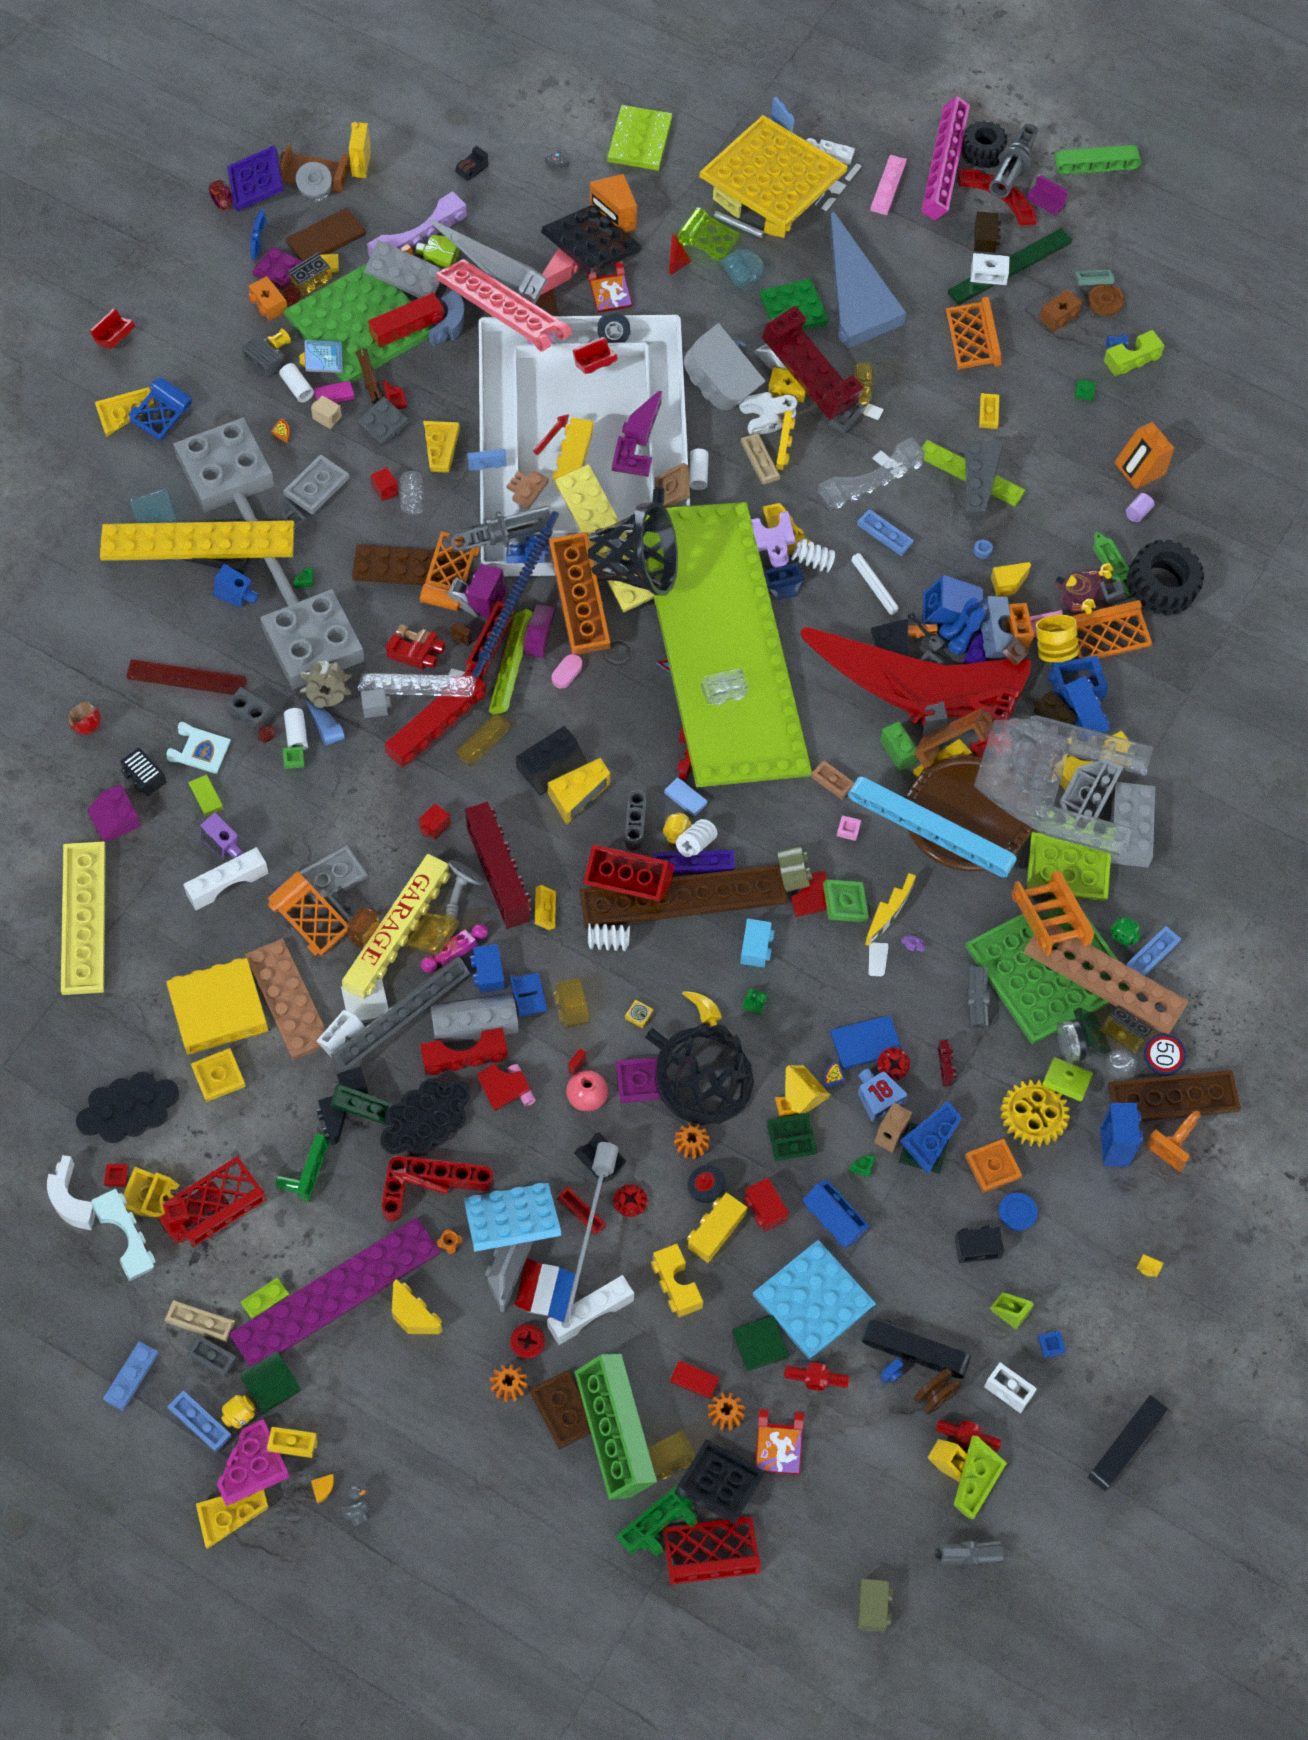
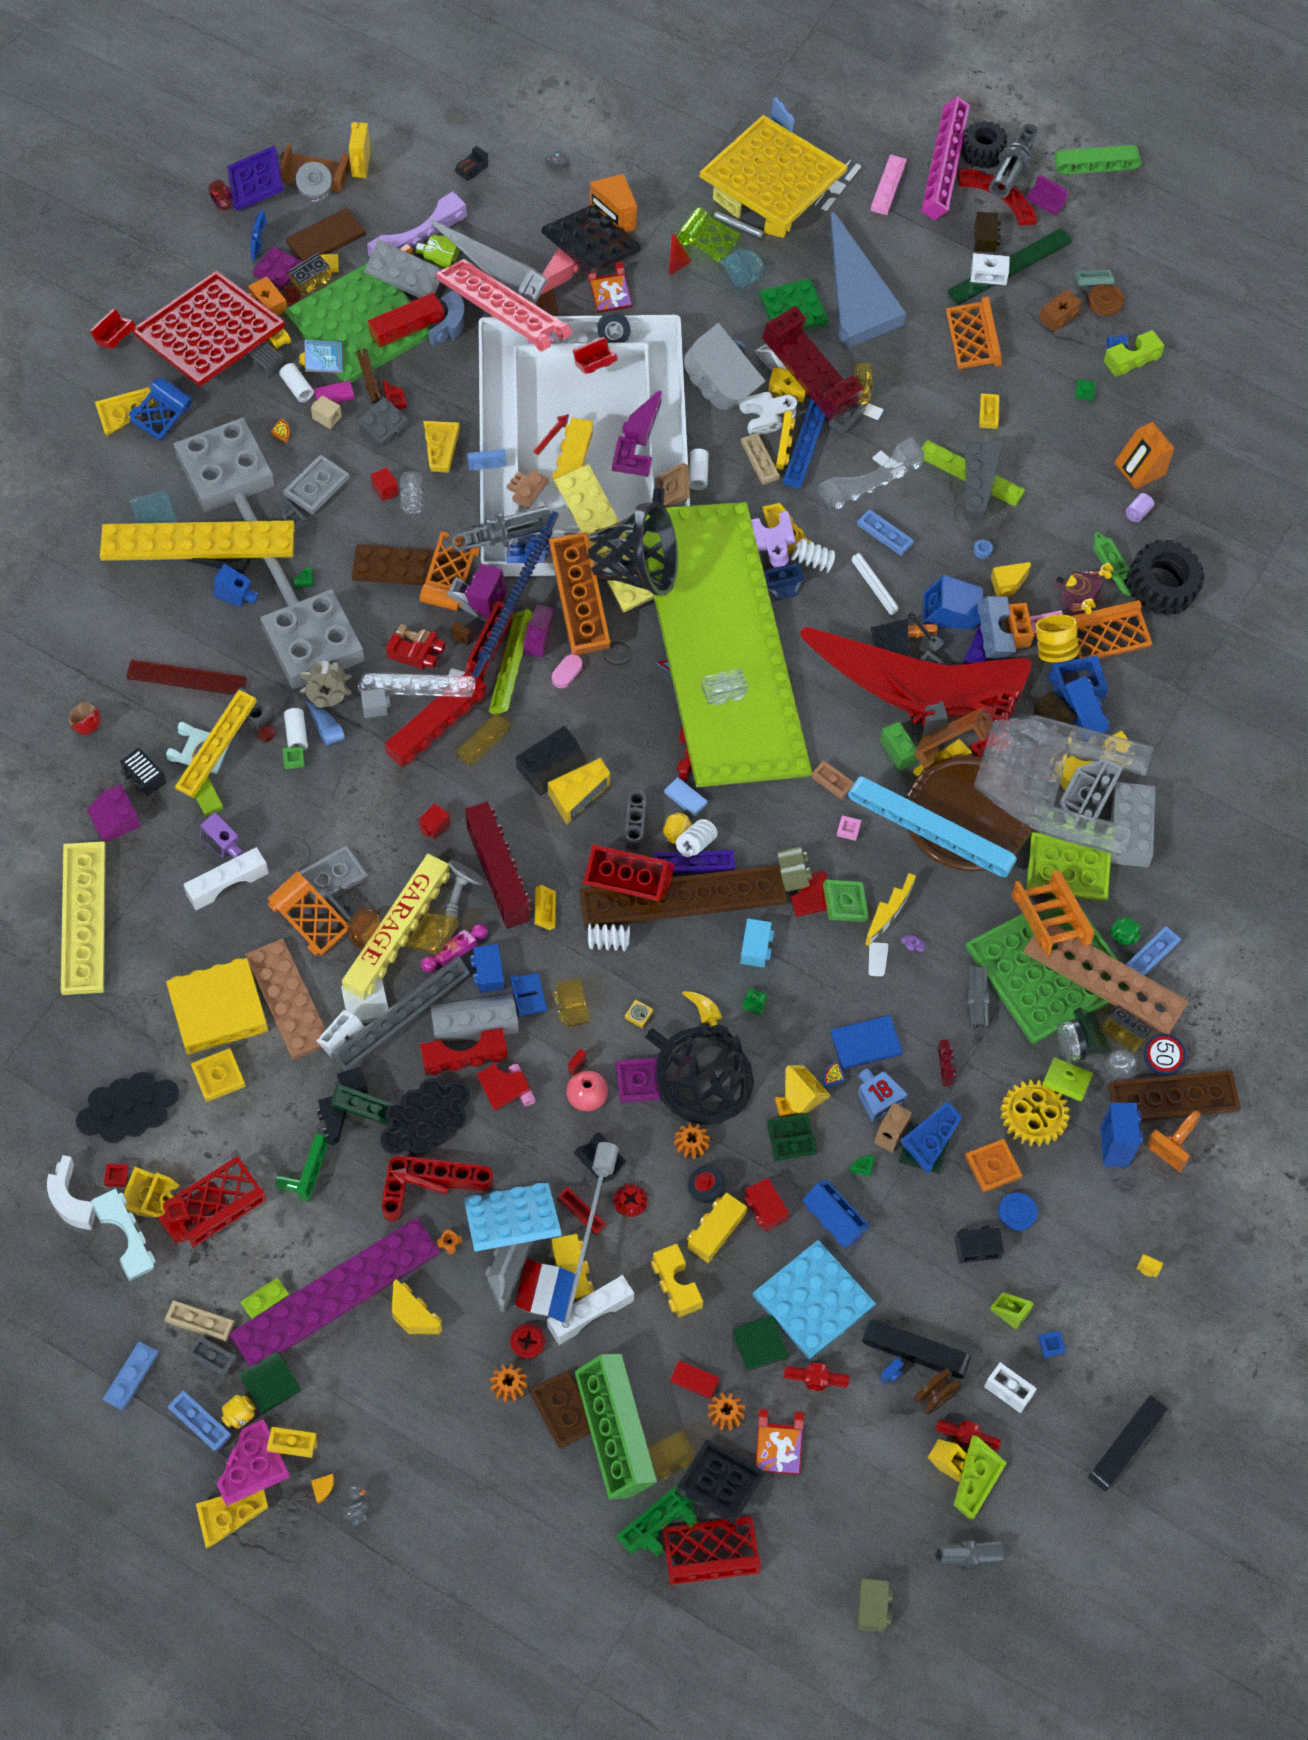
lime plate [607,105,672,171] -> none
white plate [806,138,855,165] -> none
red gear [877,1047,911,1081] -> none
blue piece [939,597,987,654] -> none
reddish brown plate [1002,637,1030,666] -> none
dark grey panel [1100,580,1128,606] -> none
none -> red plate [131,270,286,387]
none -> yellow plate [175,690,257,798]
none -> yellow brick [552,1234,594,1304]
none -> blue plate [783,398,826,489]

